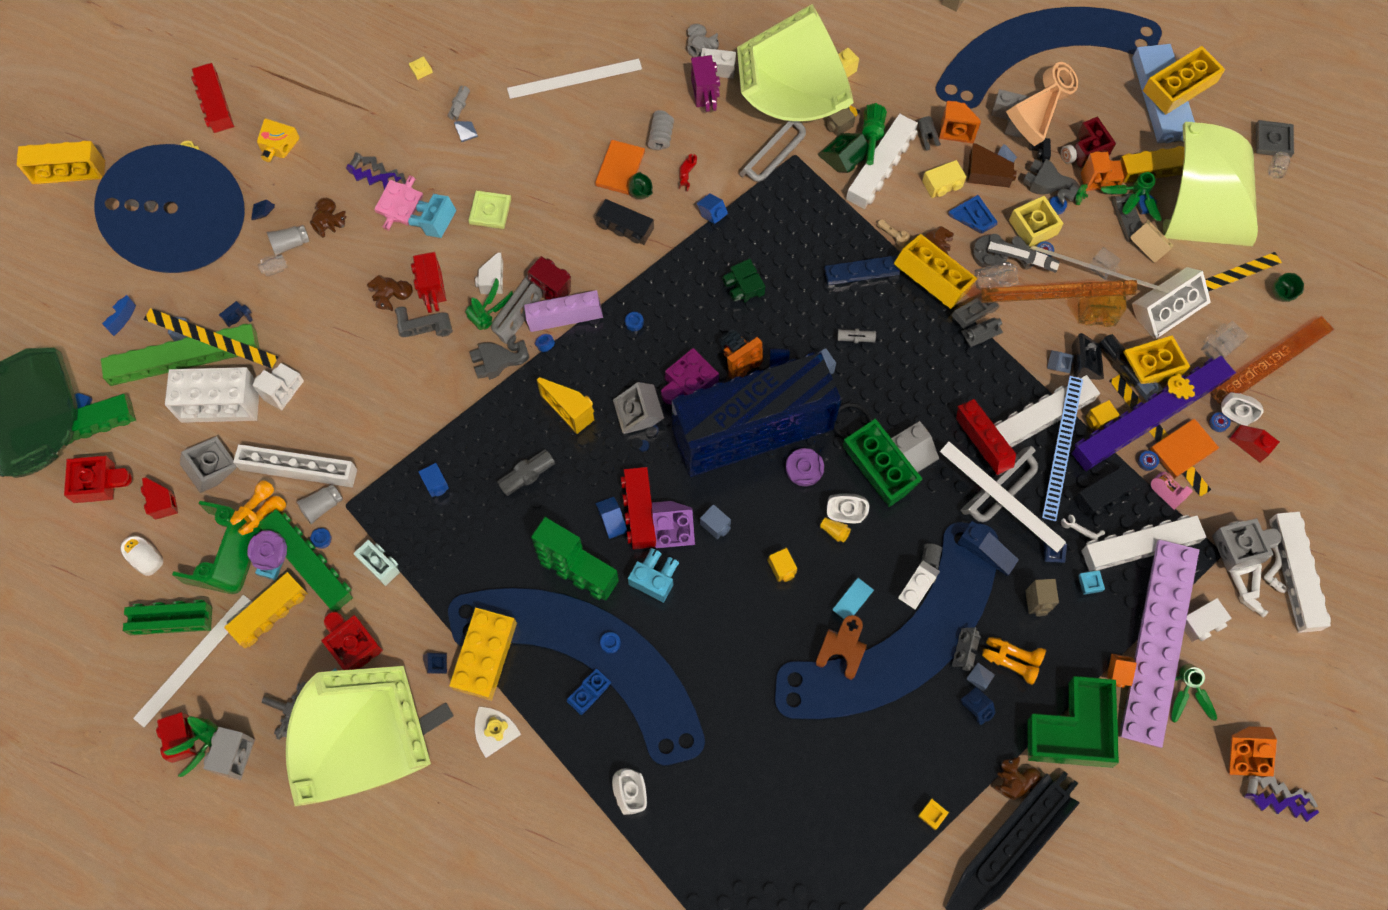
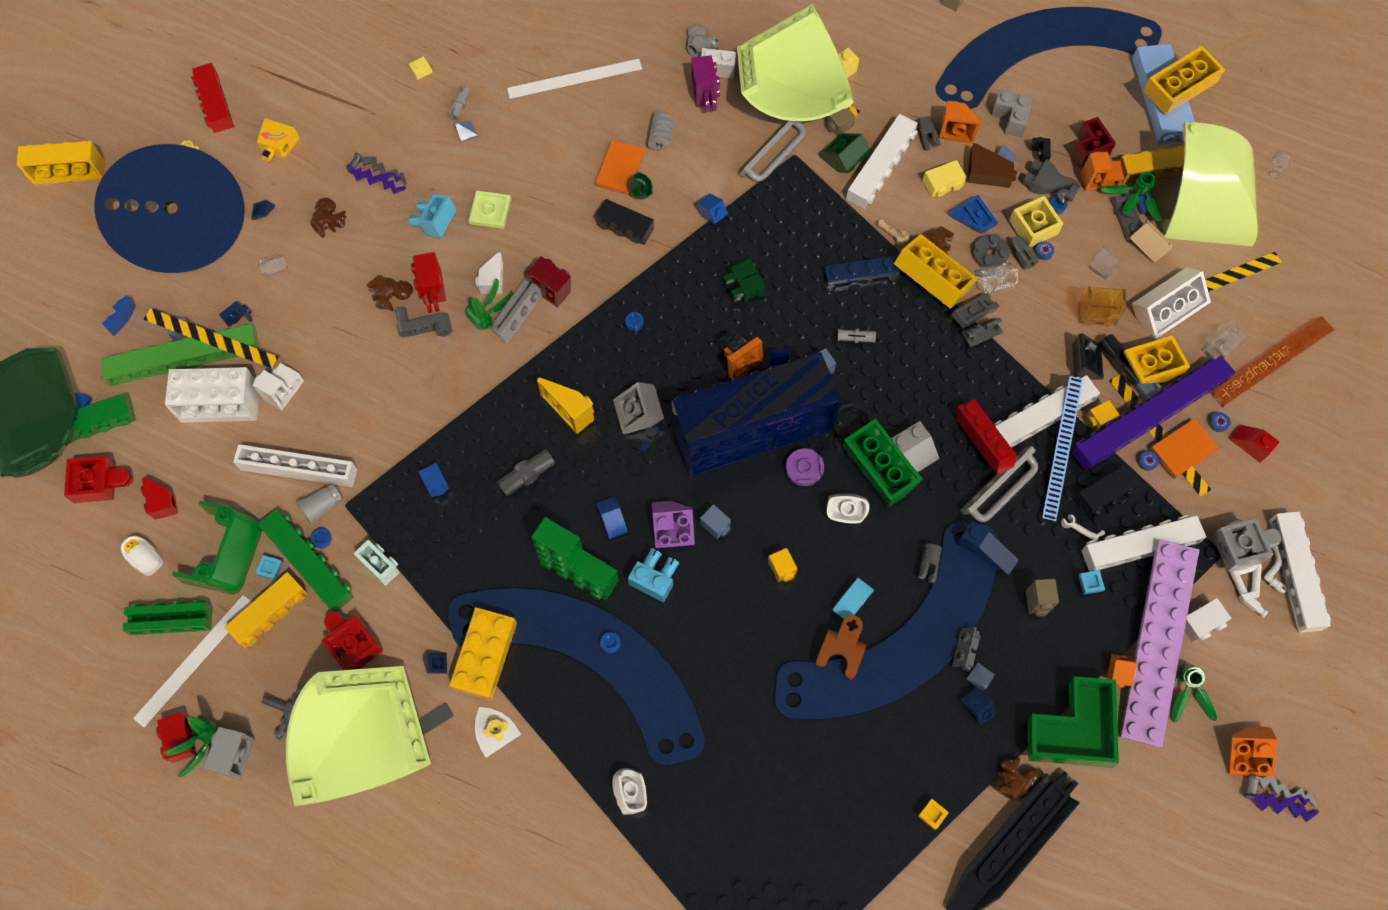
light grey slope [180,437,237,493] -> none
light orange piece [230,480,286,535] -> none
medium lavender tile [247,531,287,570] -> none
light grey plant [267,225,309,256] -> none
bright pink plate [374,176,423,231] -> none
dark grey hips [470,335,529,380] -> none
lavender brick [524,290,603,332] -> none
blue tile [535,334,555,352] -> none
blue slope [567,669,611,715] -> none
red brick [621,467,656,549] -> none
magenta brick [661,348,719,406] -> none
red arm [679,154,697,191] -> none
yellow cone [820,517,851,542] -> none
green piece [862,103,887,165] -> none
white brick [898,561,940,609] -> none
white sticker [940,442,1066,552] -> none
clear orange tile [981,280,1137,303] -> none
light orange piece [982,637,1046,685] -> none
sticker [987,240,1060,273] -> none
light nougat piece [1006,62,1078,146] -> none
white sticker [1030,246,1170,293] -> none
dark blue slope [1044,542,1067,563] -> none
sand blue slope [1047,350,1074,373] -> none
white tile [1061,145,1077,164] -> none
green plant [1075,184,1088,205] -> none
bright pink leg [1151,471,1193,510] -> none
yellow piece [1168,374,1195,400] -> none
white piece [1221,392,1263,426] -> none
dark grey plate [1256,120,1294,157] -> none
dark green hair [1272,273,1304,302] -> none

